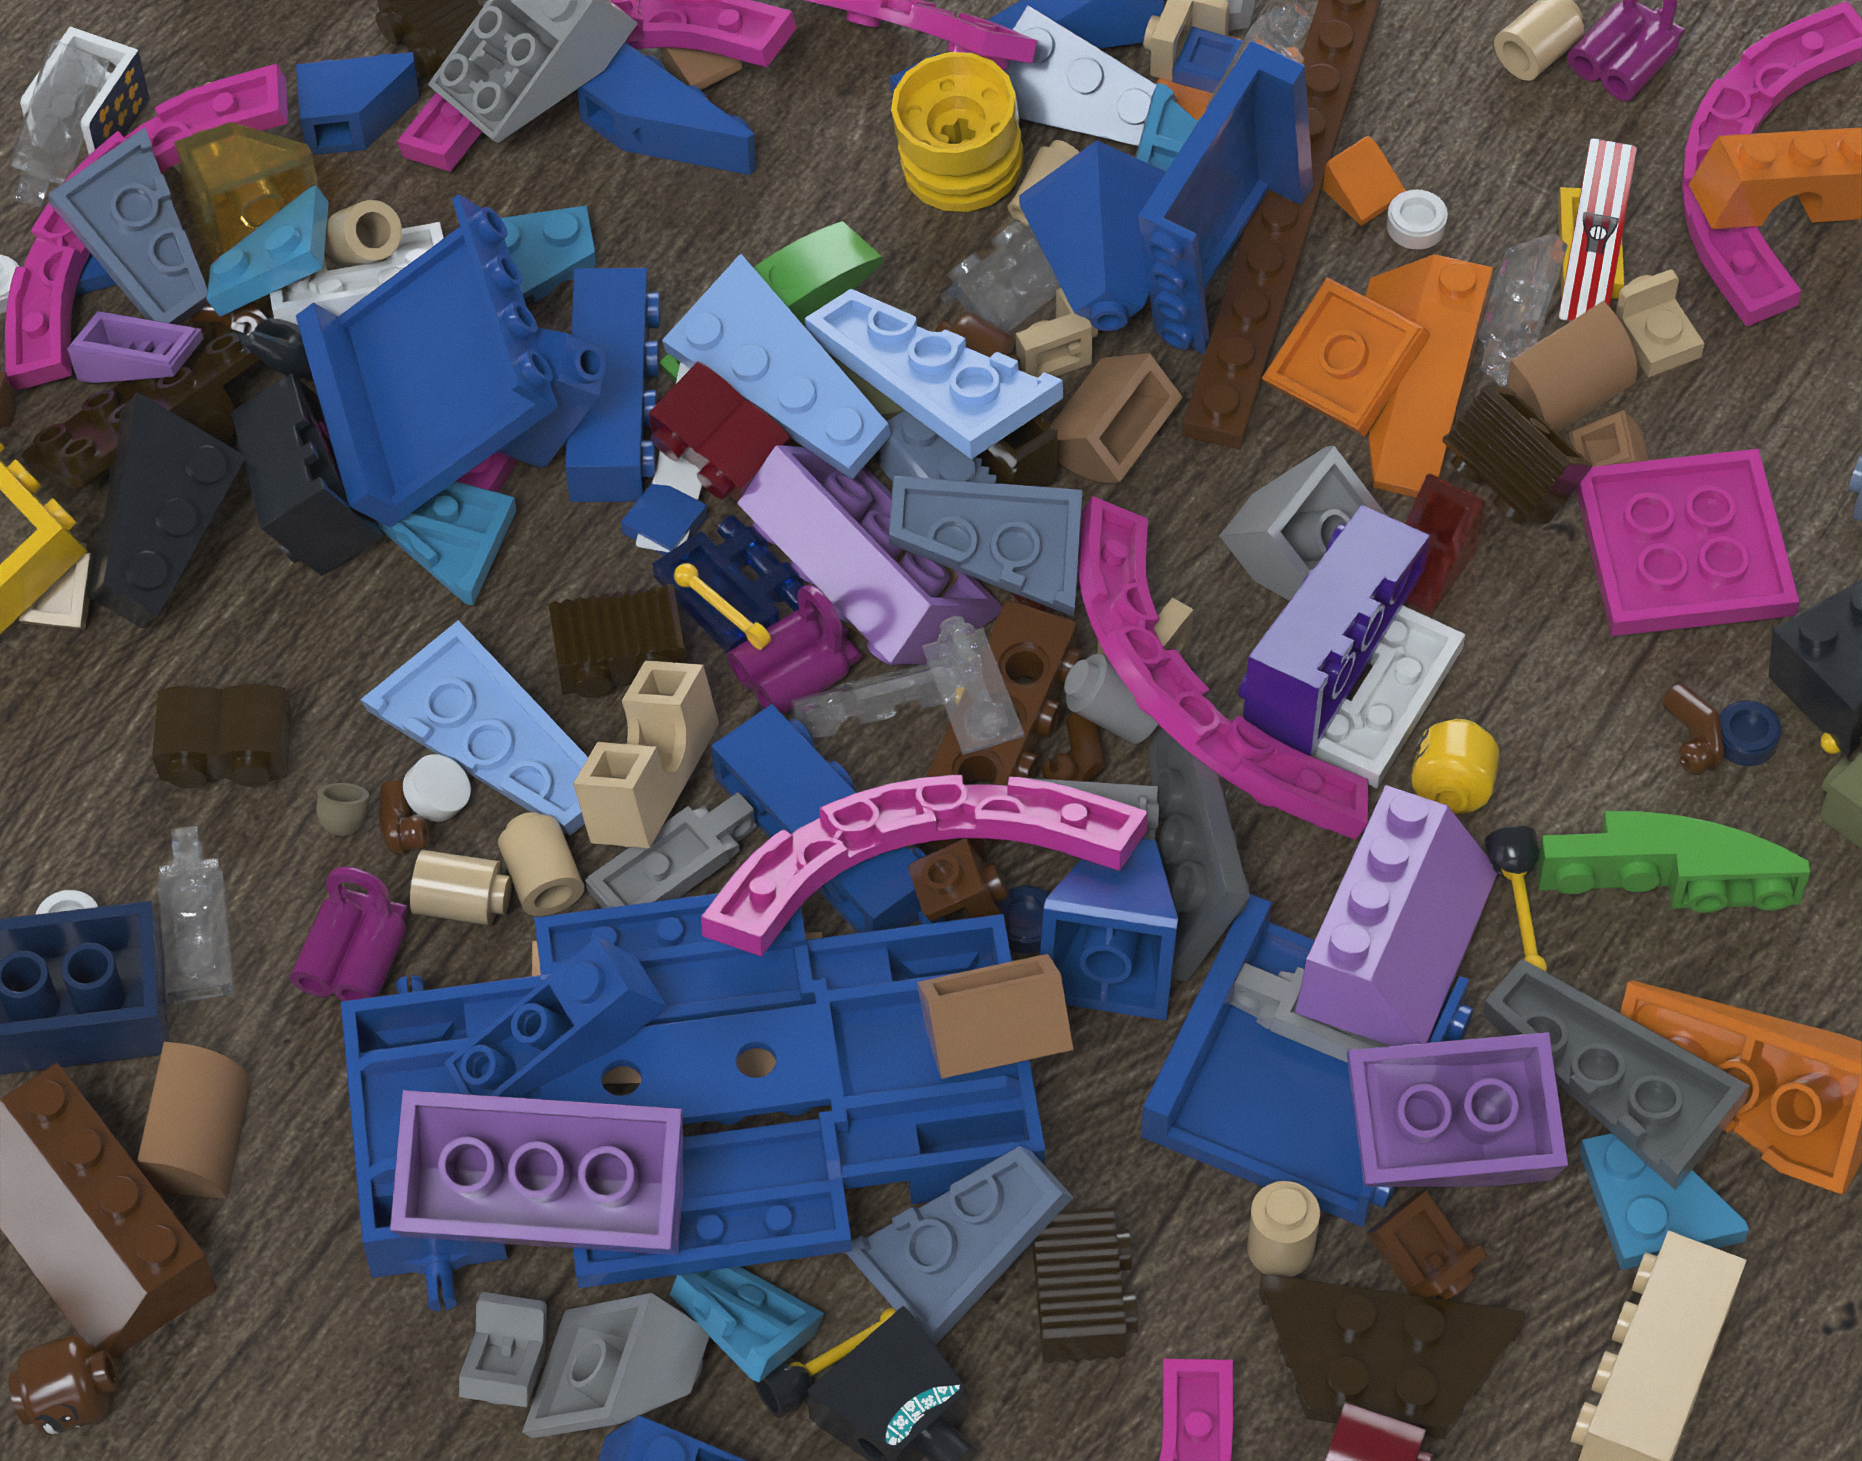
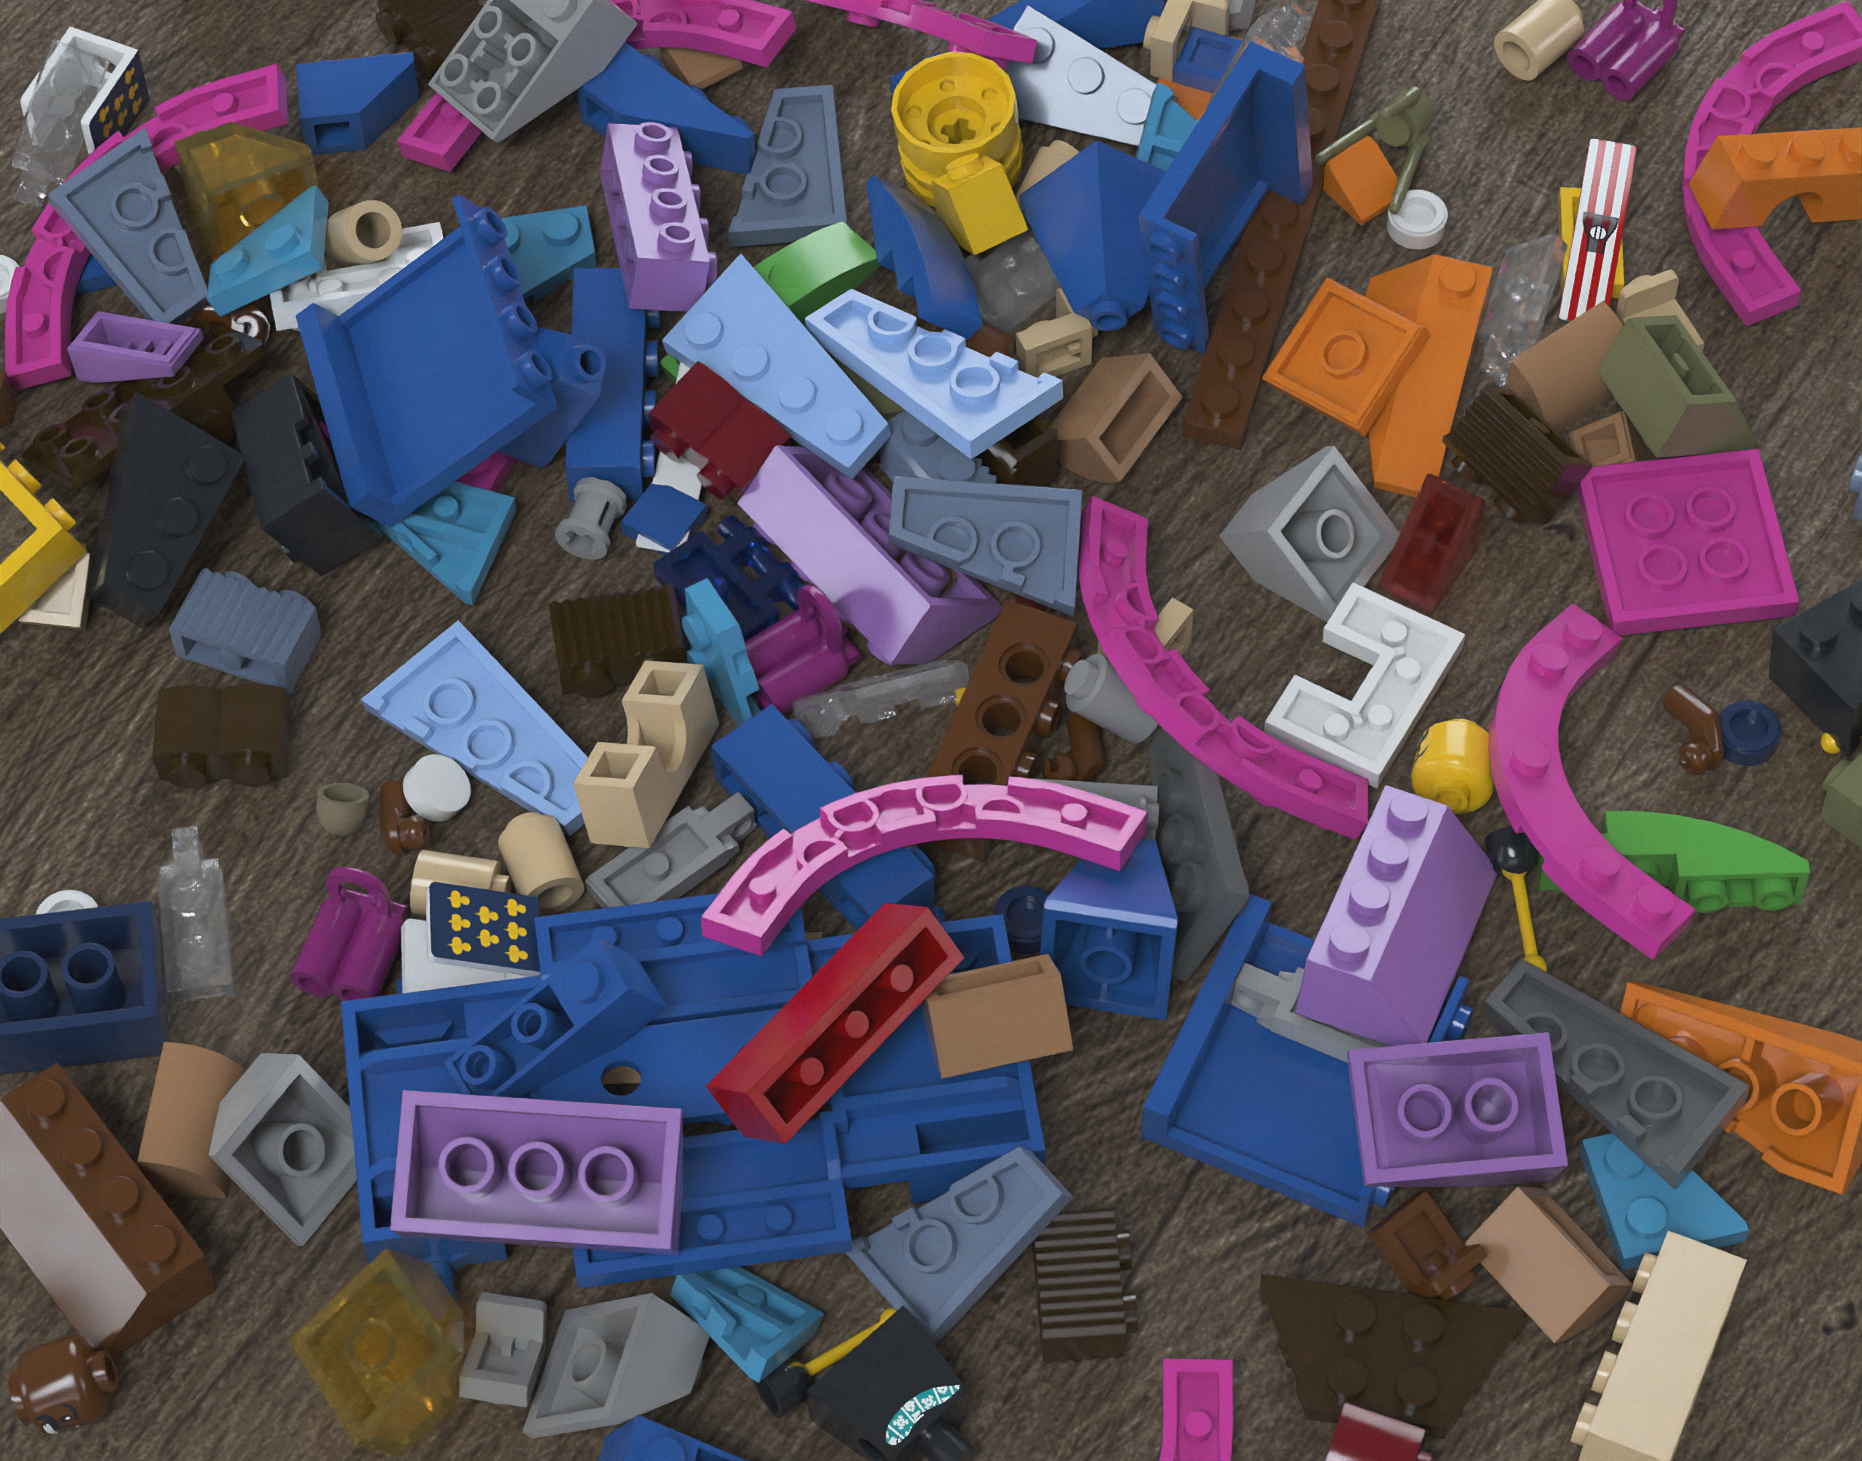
black hand [244,319,314,382] -> none
yellow hinge [674,563,771,650] -> none
reddish brown bracket [908,838,1011,928] -> none
clear hinge [922,616,1024,755] -> none
wedge [1238,505,1430,756] -> none
tan brick [1247,1181,1320,1278] -> none
none -> sand blue brick [169,568,322,694]
none -> light grey slope [209,1053,357,1246]
none -> clear yellow slope [288,1248,464,1457]
none -> piece [401,882,541,993]
none -> light grey bush [555,477,627,560]
none -> medium lavender brick [600,122,717,312]
none -> dark azure wing [682,578,761,727]
none -> red brick [705,903,965,1144]
none -> sand blue wing [728,85,847,247]
none -> blue slope [866,175,983,340]
none -> yellow slope [932,153,1028,255]
none -> olive plant [1314,86,1434,214]
none -> medium nougat brick [1464,1186,1633,1343]
none -> dark pink plate [1489,603,1696,960]
none -> olive slope [1597,315,1756,458]

